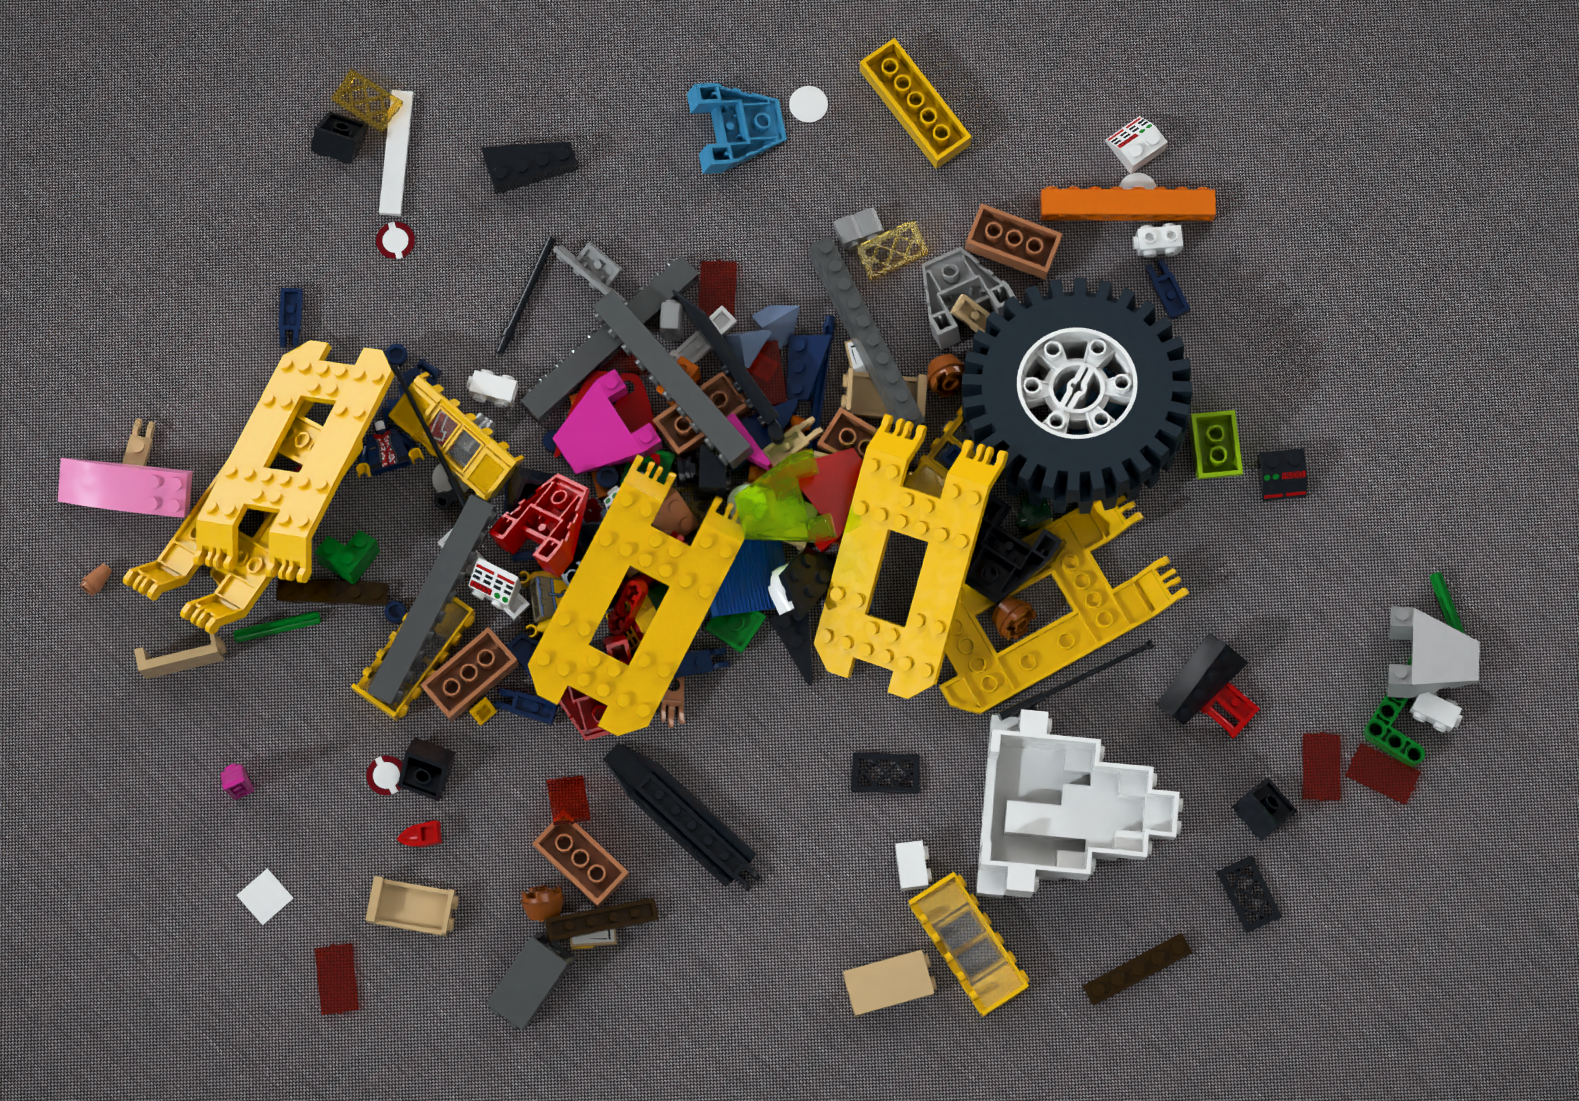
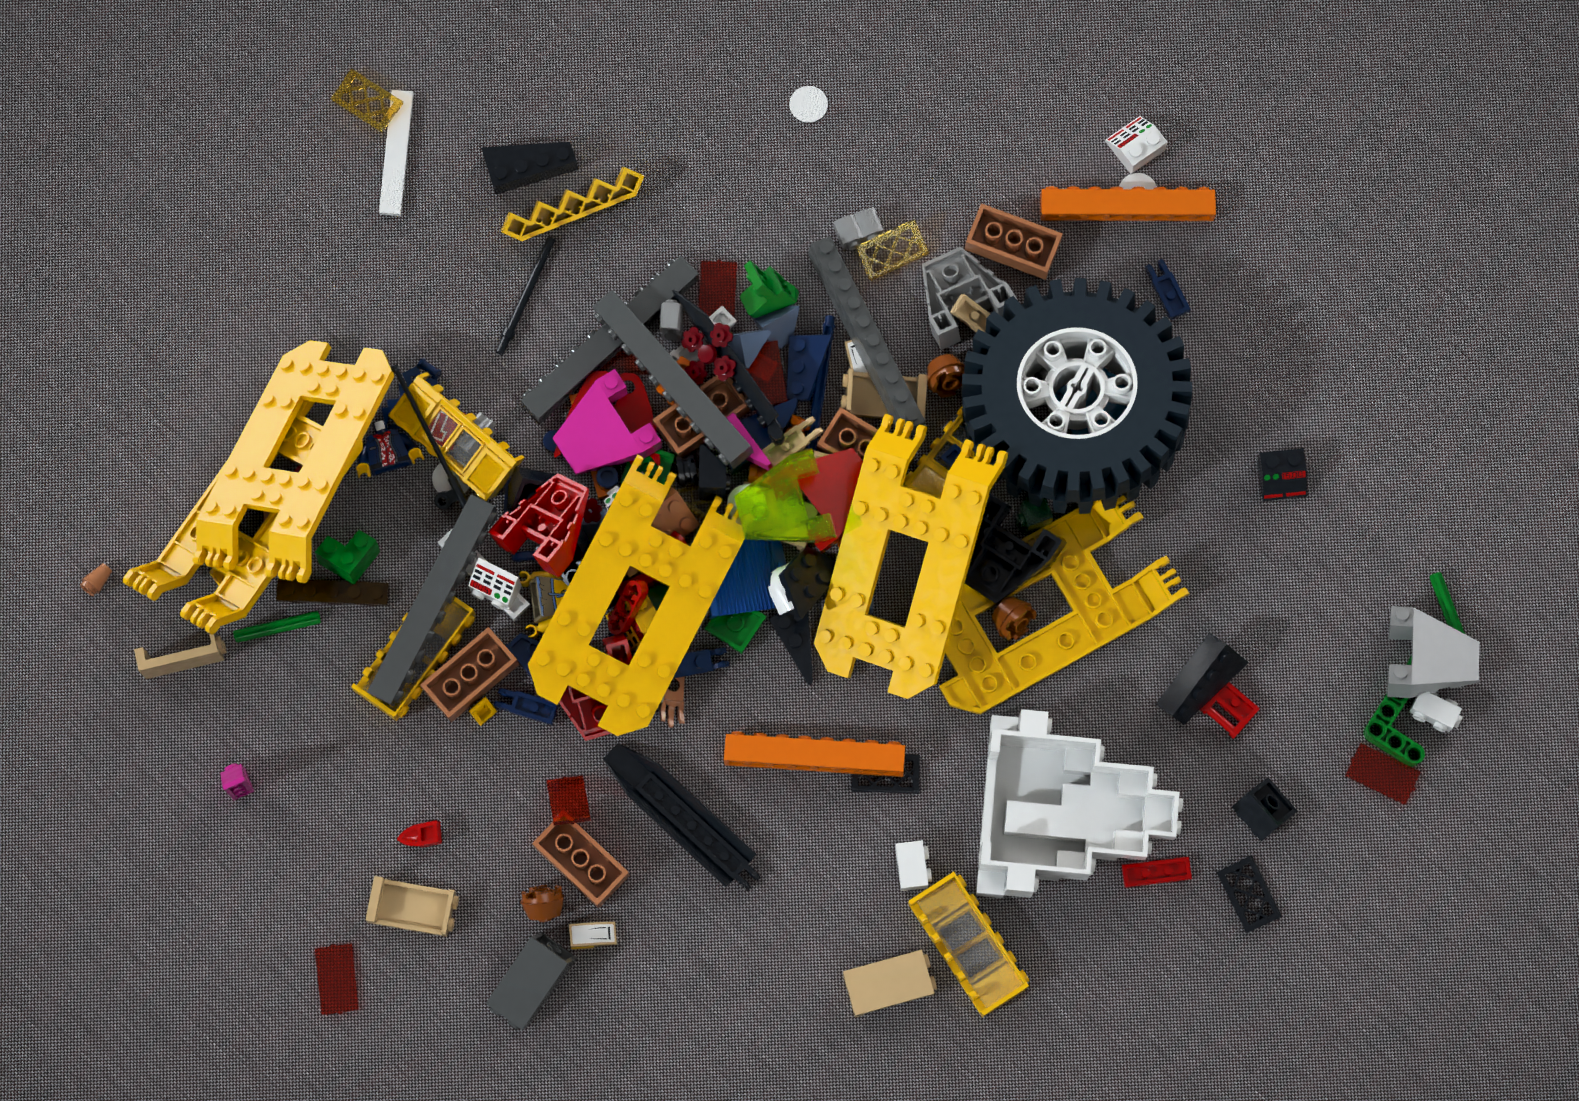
bright pink slope [58,458,193,518] -> none
tan hinge [122,418,155,466] -> none
white sticker [237,868,293,925] -> none
dark blue hinge [278,288,304,348] -> none
black slope [311,111,369,164] -> none
sticker [366,756,403,795] -> none
sticker [376,222,415,259] -> none
dark blue tile [384,601,407,624] -> none
dark blue tile [385,344,408,366] -> none
black slope [397,737,456,801] -> none
white brick [466,369,519,408] -> none
dark brown plate [544,898,659,942] -> none
light grey bracket [553,242,626,302] -> none
dark azure wedge [687,83,787,174] -> none
yellow brick [859,38,972,169] -> none
black piece [997,640,1154,721] -> none
dark brown plate [1082,933,1193,1006] -> none
white brick [1132,223,1183,258] -> none
lime brick [1188,410,1243,480] -> none
clear red piece [1303,732,1340,802] -> none
none -> yellow brick [500,166,644,241]
none -> dark red plant [681,323,736,385]
none -> orange brick [724,731,905,777]
none -> green piece [740,260,799,318]
none -> red tile [1121,857,1192,888]

